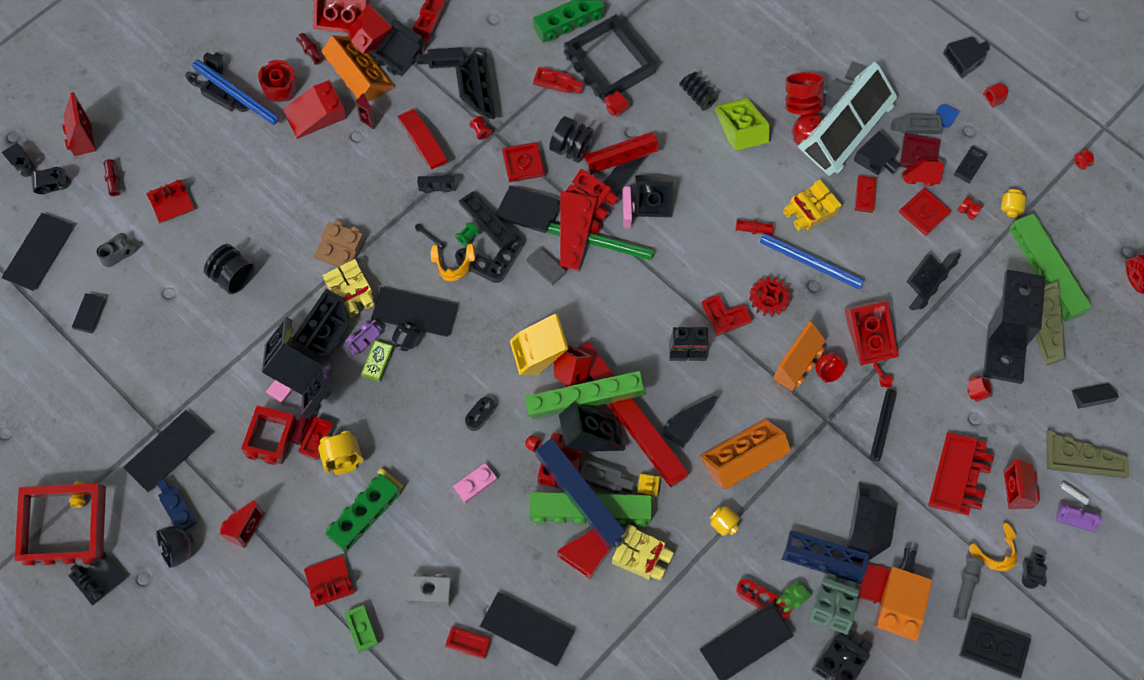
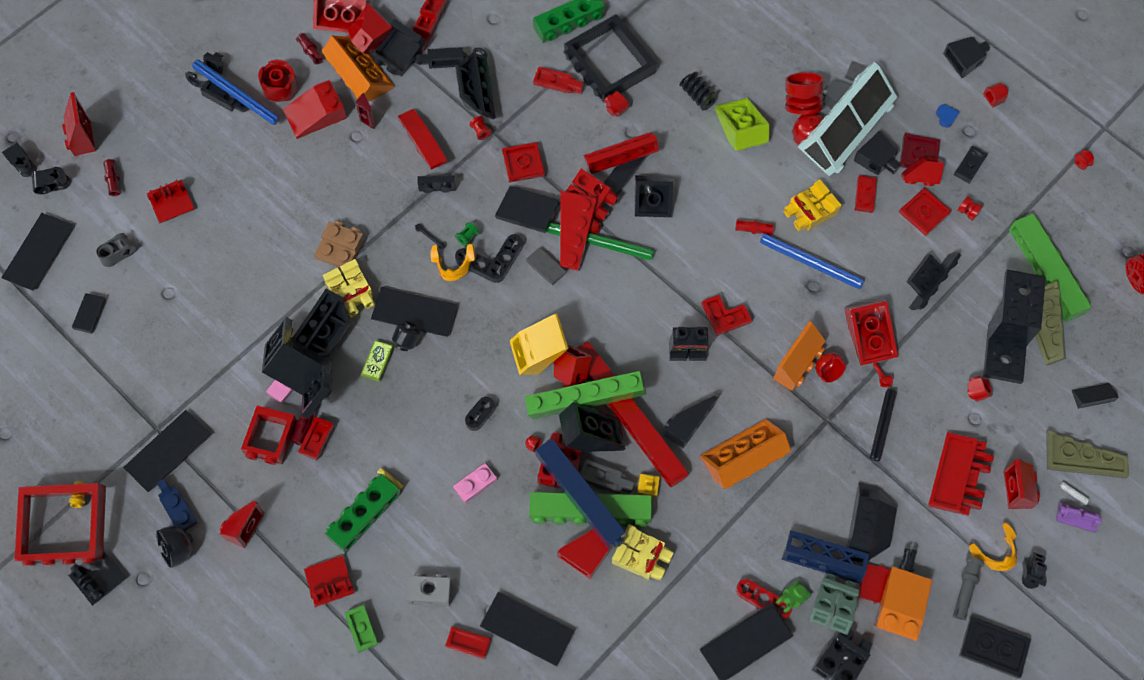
black wheel [203,243,256,295] -> none
yellow brick [318,431,363,475] -> none
medium lavender hinge [344,320,382,356] -> none
black tile [459,191,517,251] -> none
black wheel [549,116,594,163] -> none
bright pink plate [622,187,635,228] -> none
yellow head [709,506,740,536] -> none
red gear [749,276,791,317] -> none
dark grey hinge [891,114,943,134] -> none
yellow head [1001,189,1027,218] -> none

